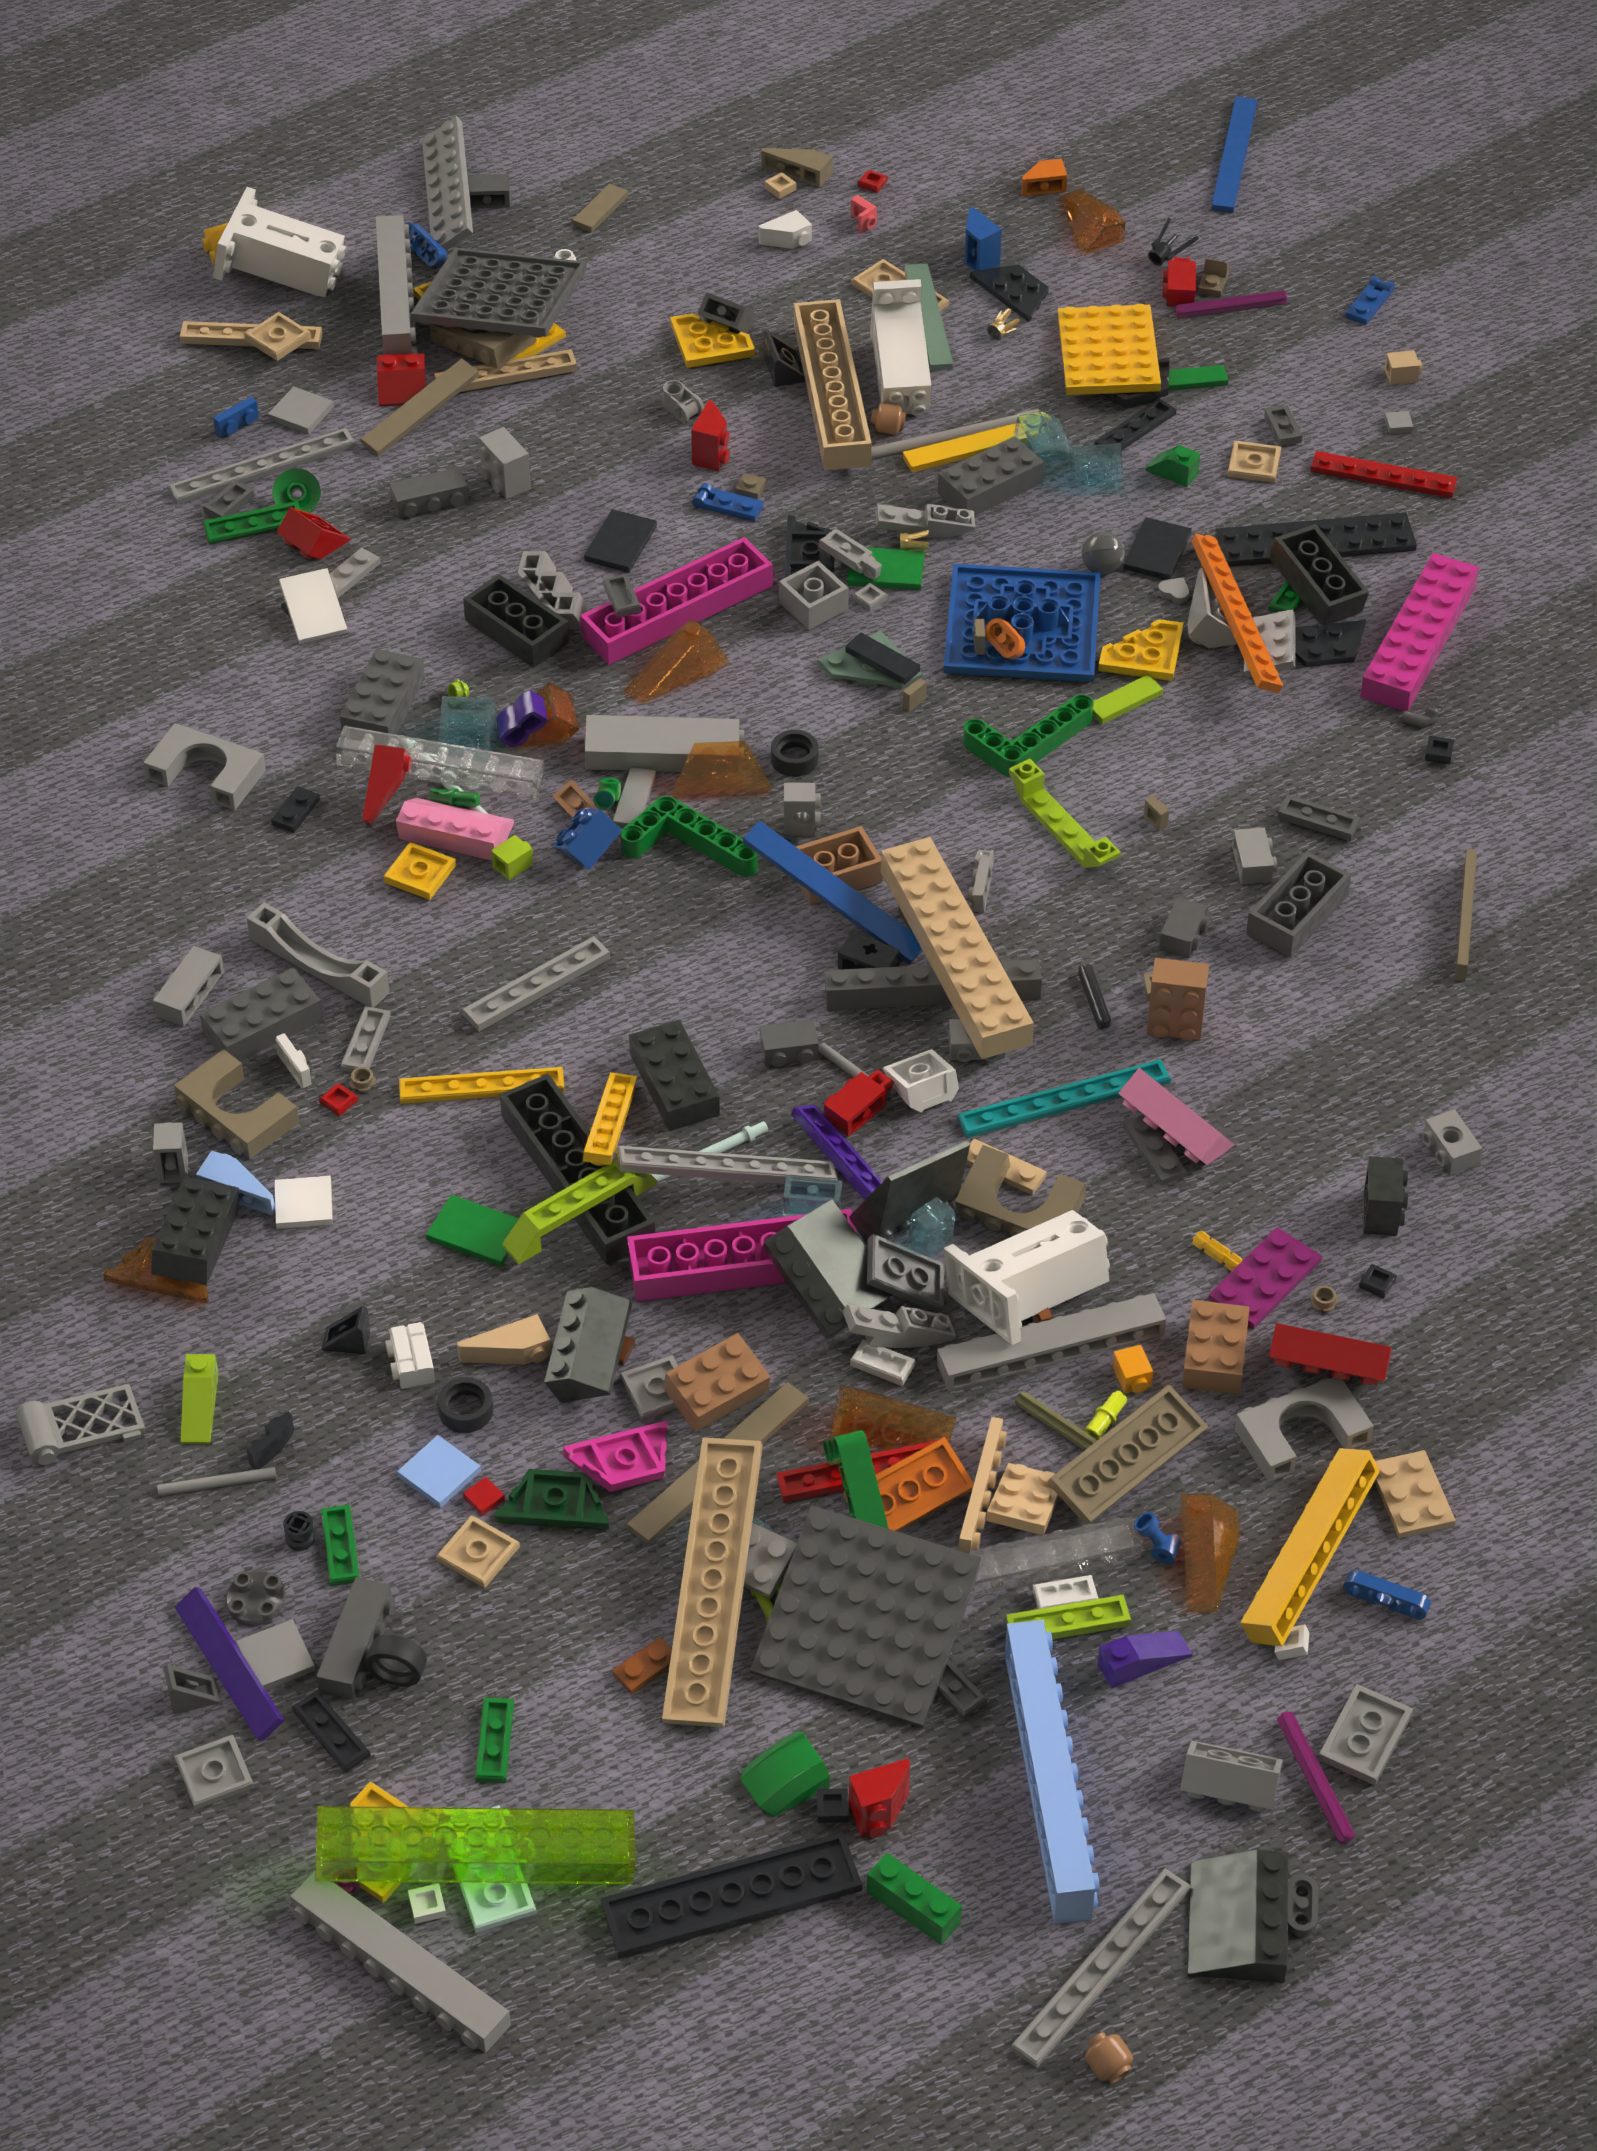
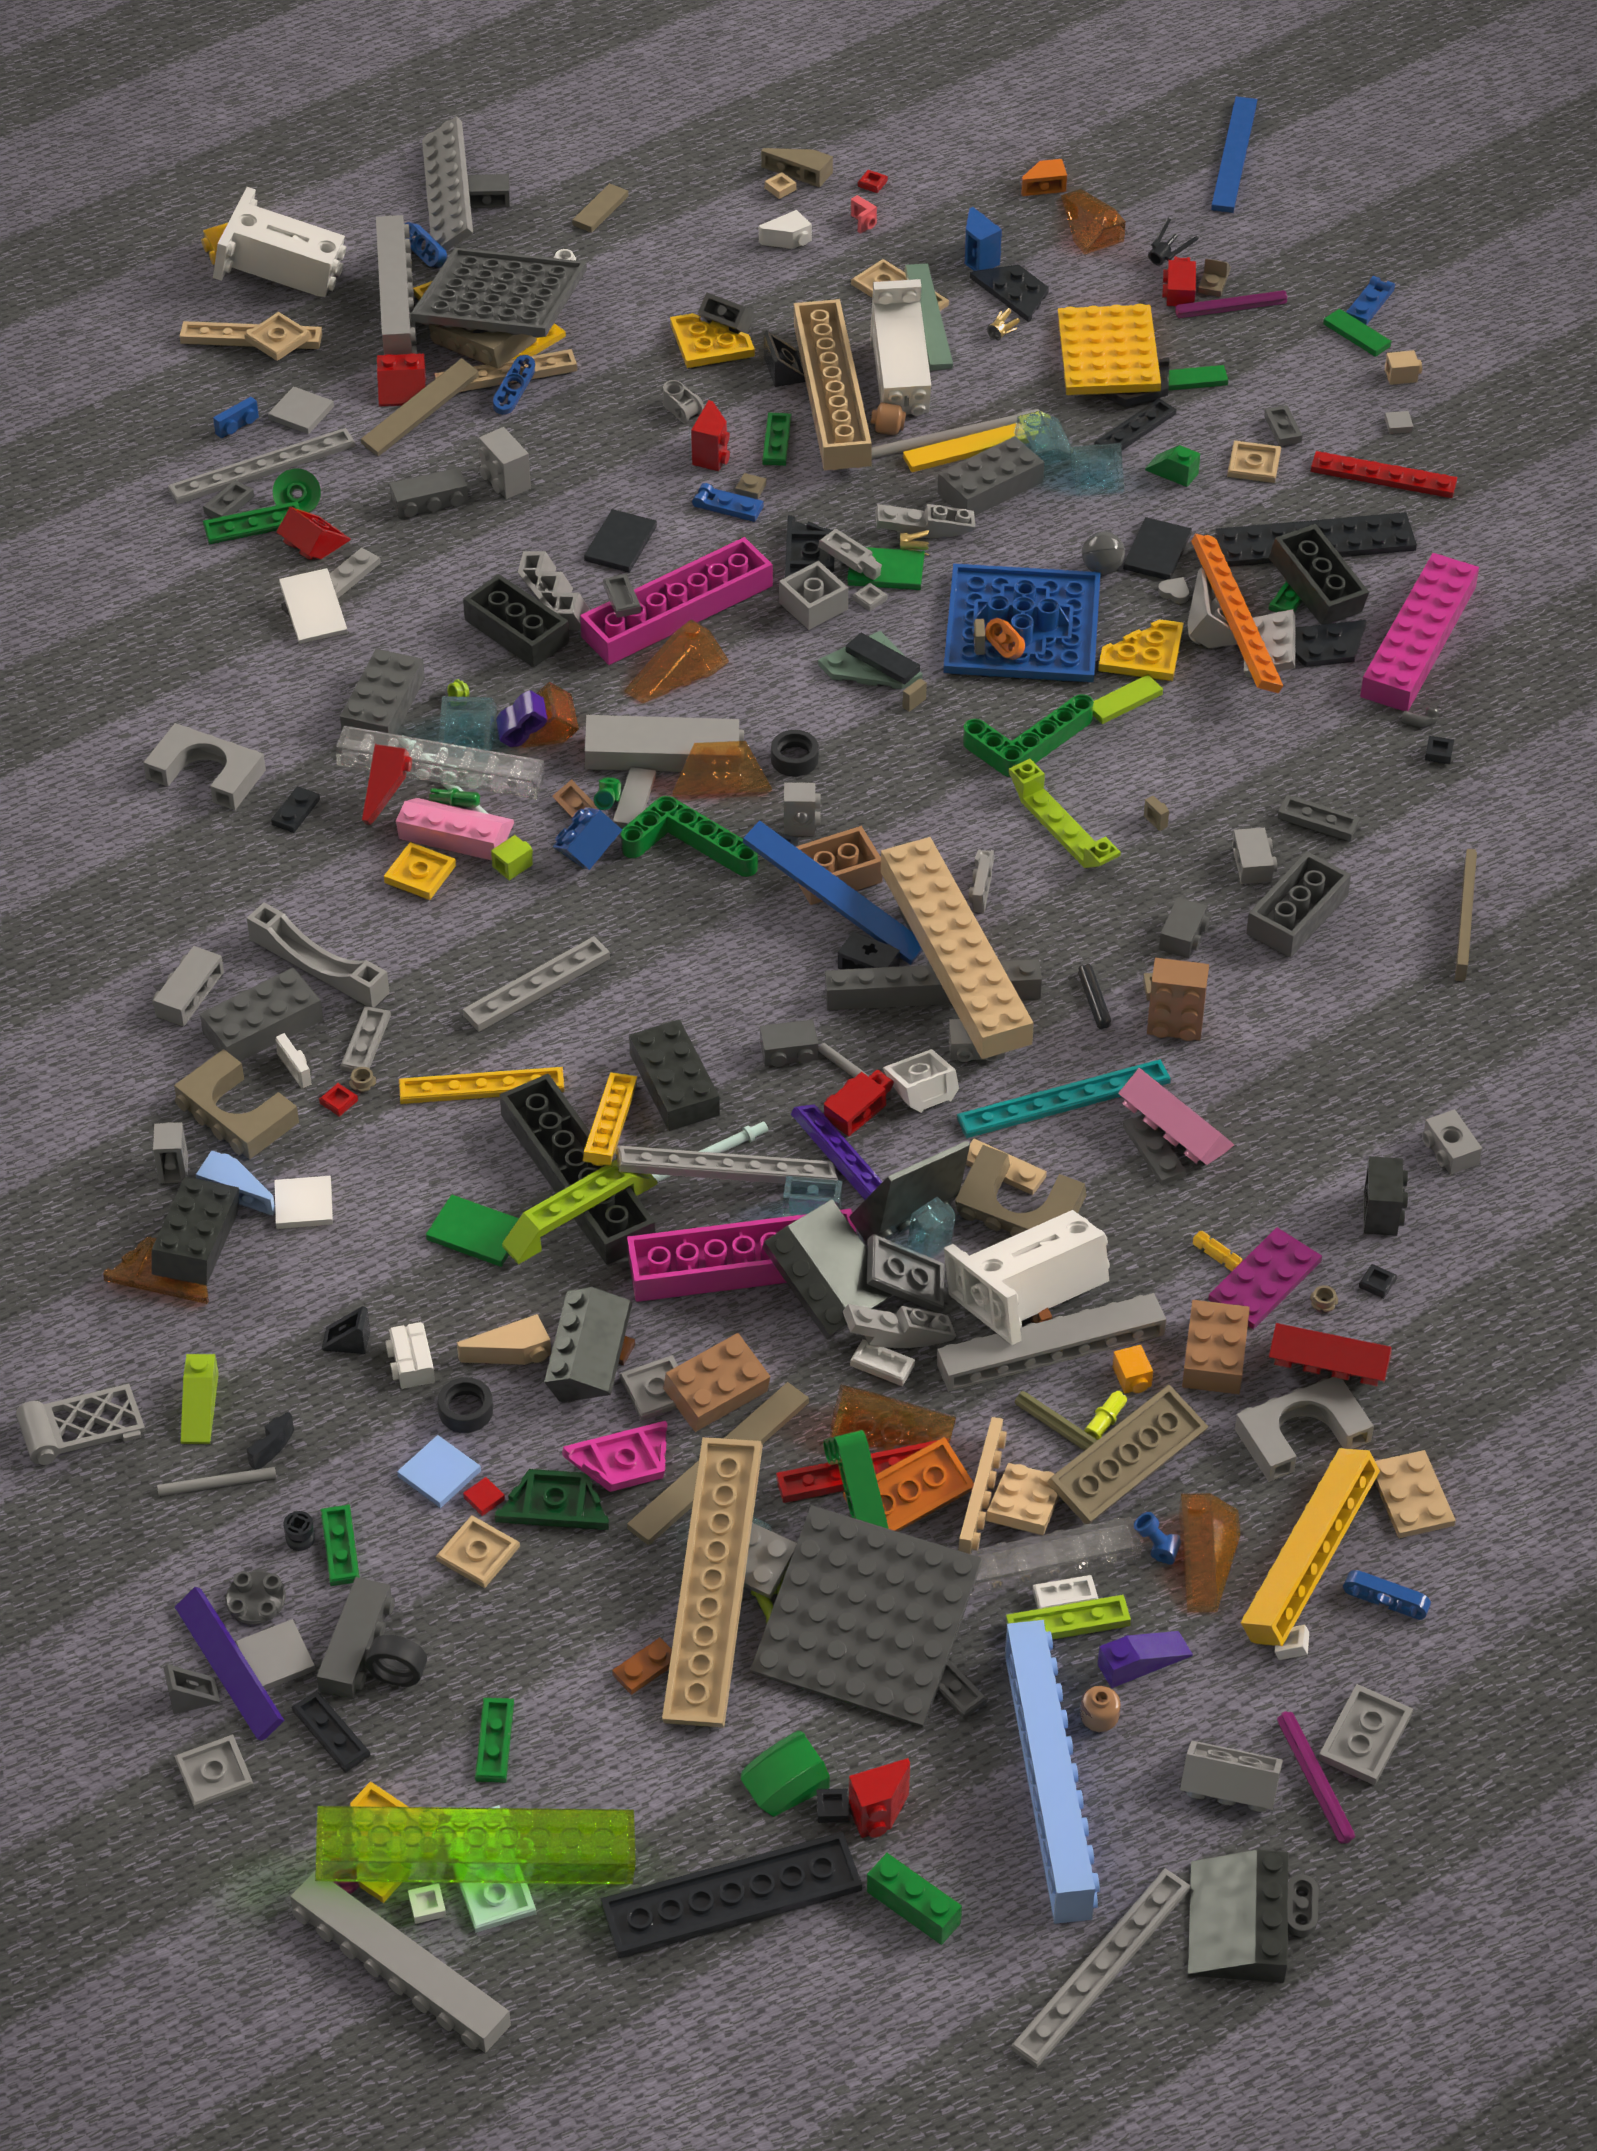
medium nougat head [1085,2032,1133,2084] -> none
none -> blue beam [493,355,535,415]
none -> green tile [762,413,792,466]
none -> medium nougat head [1080,1686,1121,1732]
none -> green tile [1323,308,1392,357]

